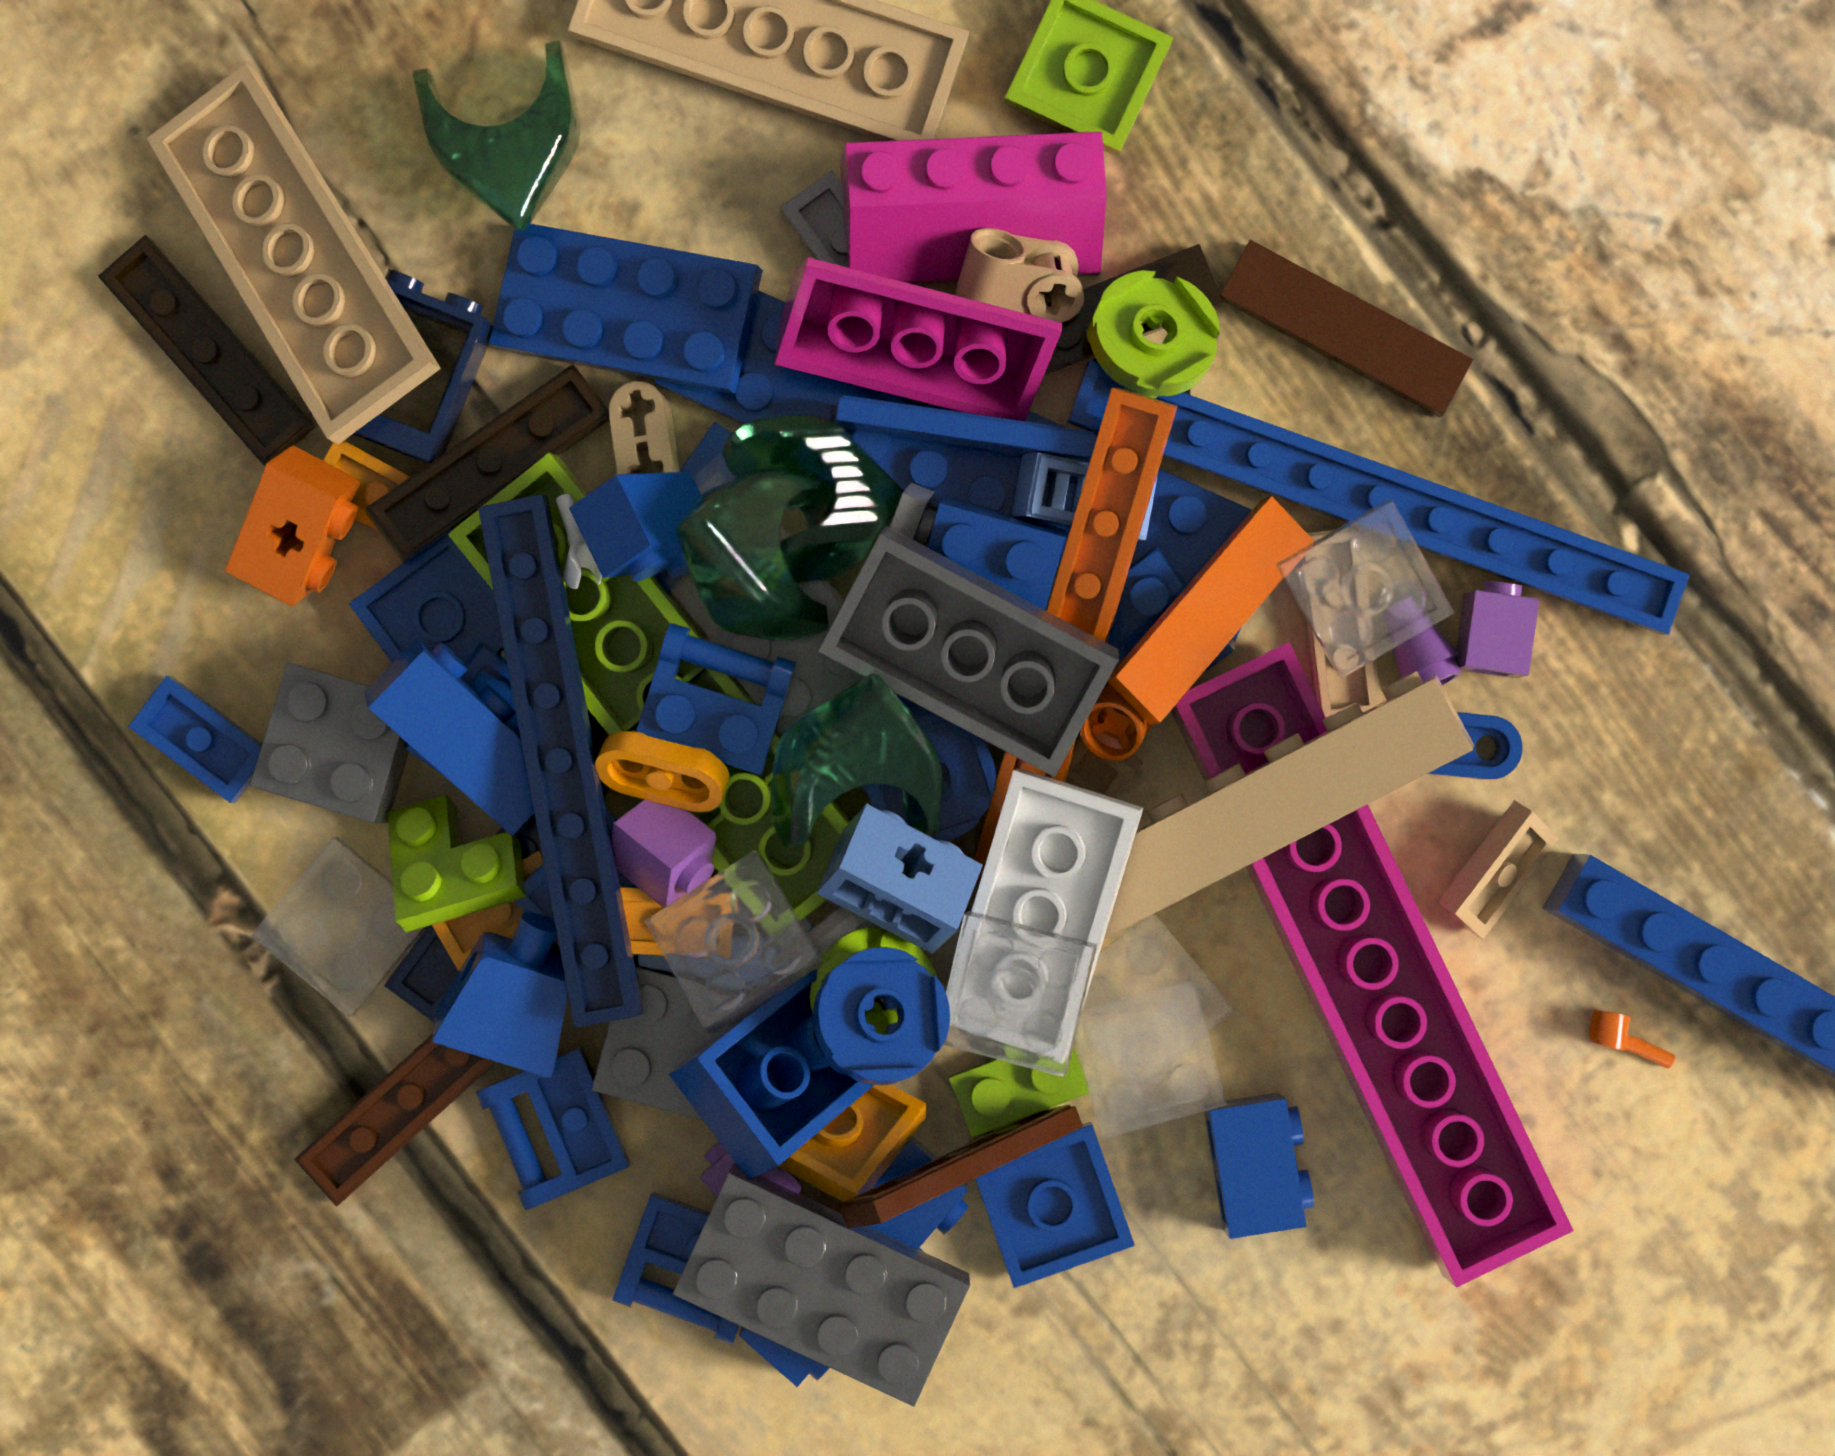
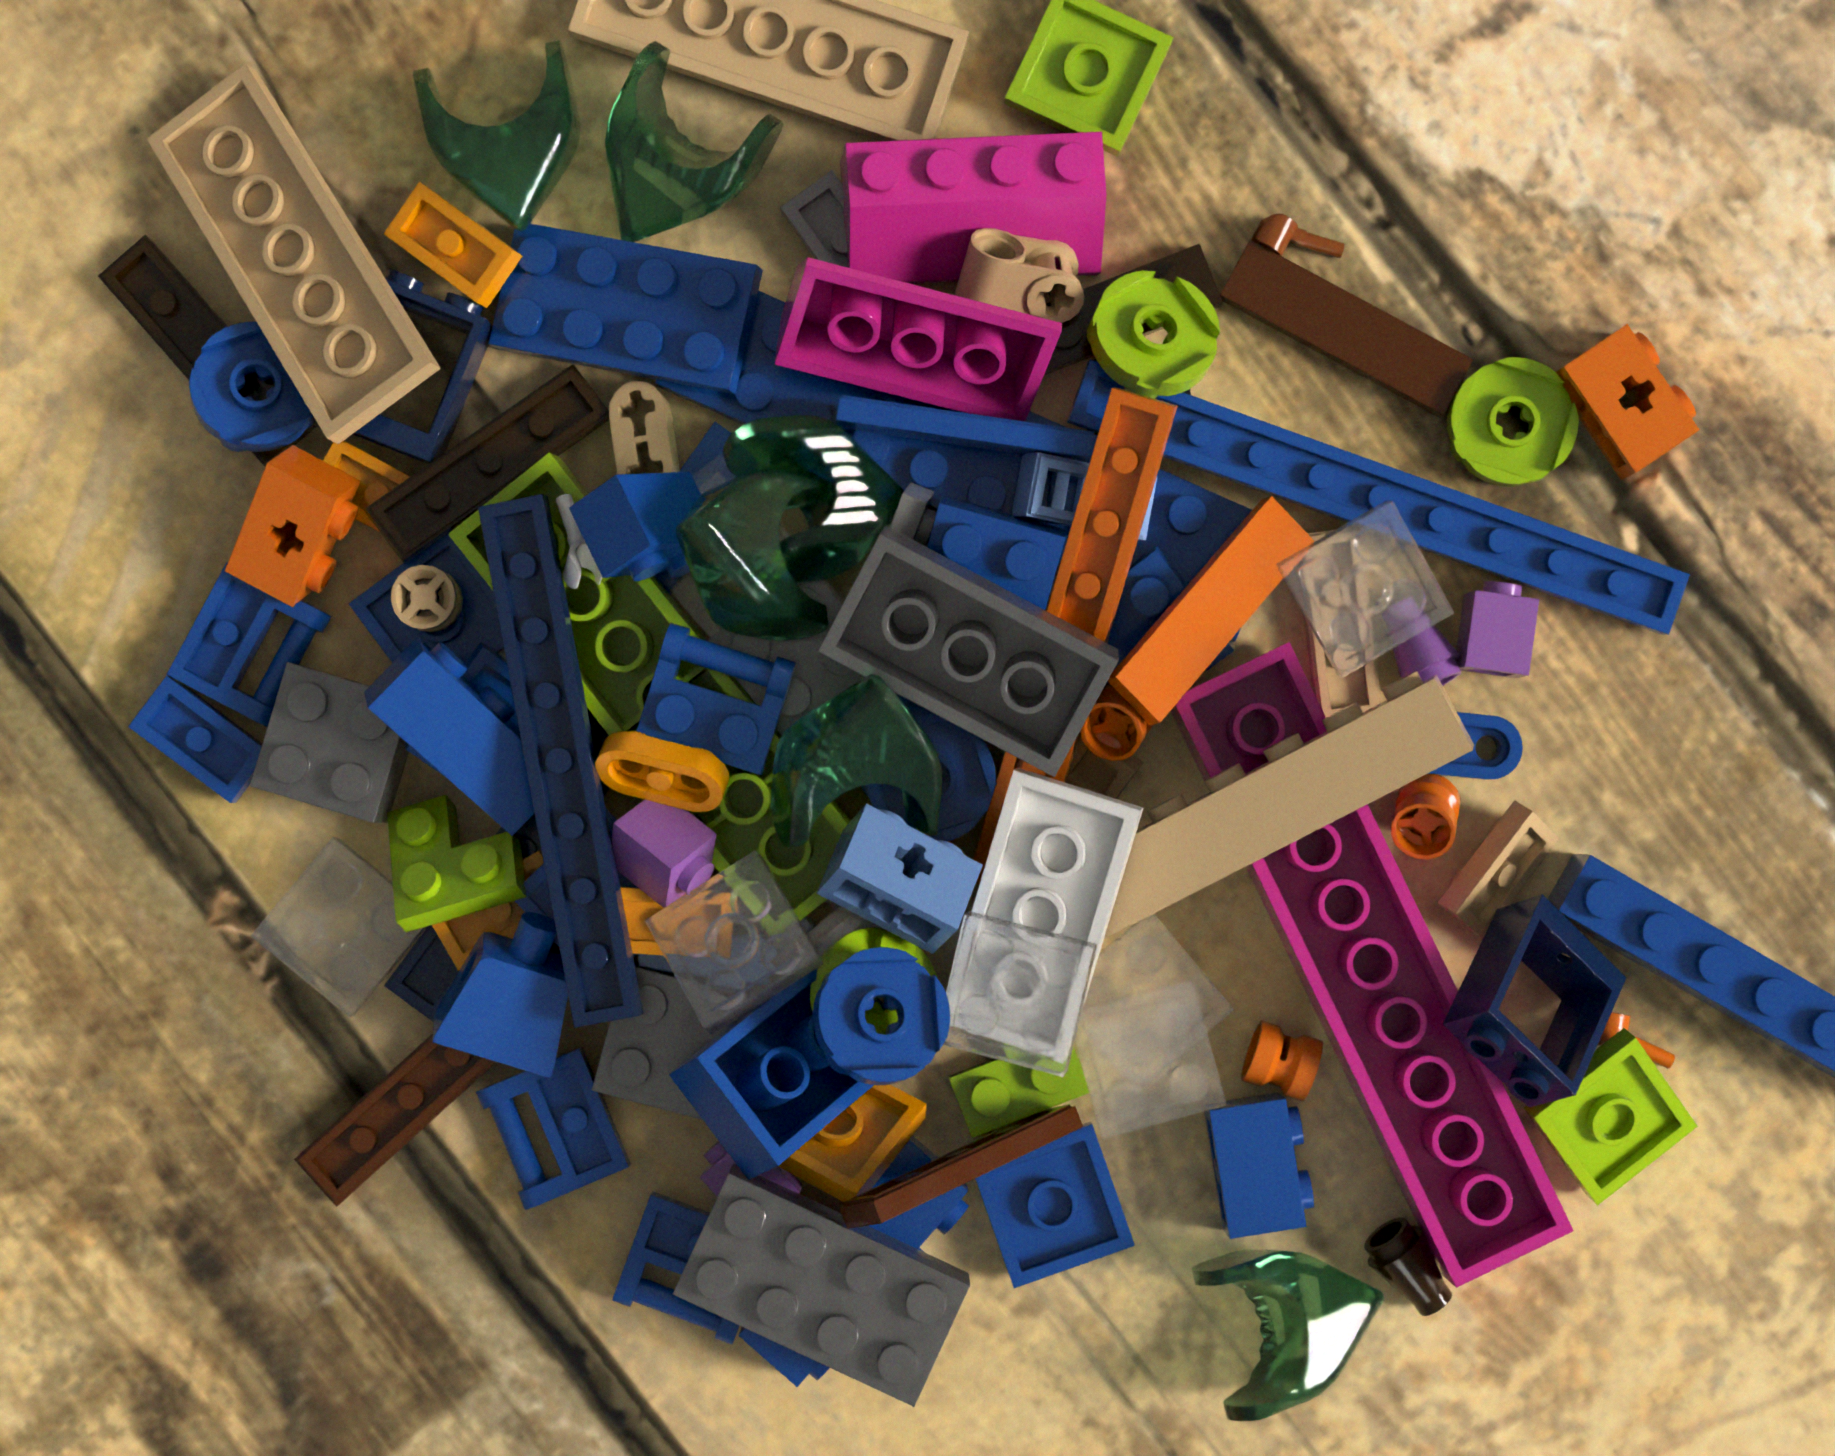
none -> blue plate [166,562,332,727]
none -> blue plate [189,321,315,452]
none -> light orange plate [384,182,523,308]
none -> tan wheel [391,565,463,632]
none -> clear green animal [605,41,783,242]
none -> clear green animal [1192,1249,1384,1421]
none -> orange wheel [1241,1020,1323,1101]
none -> dark orange hand [1251,214,1345,258]
none -> dark brown cone [1364,1217,1452,1316]
none -> orange wheel [1391,774,1461,860]
none -> dark blue window [1443,894,1627,1107]
none -> lime plate [1447,357,1579,487]
none -> lime plate [1523,1028,1698,1206]
none -> orange brick [1556,324,1700,480]

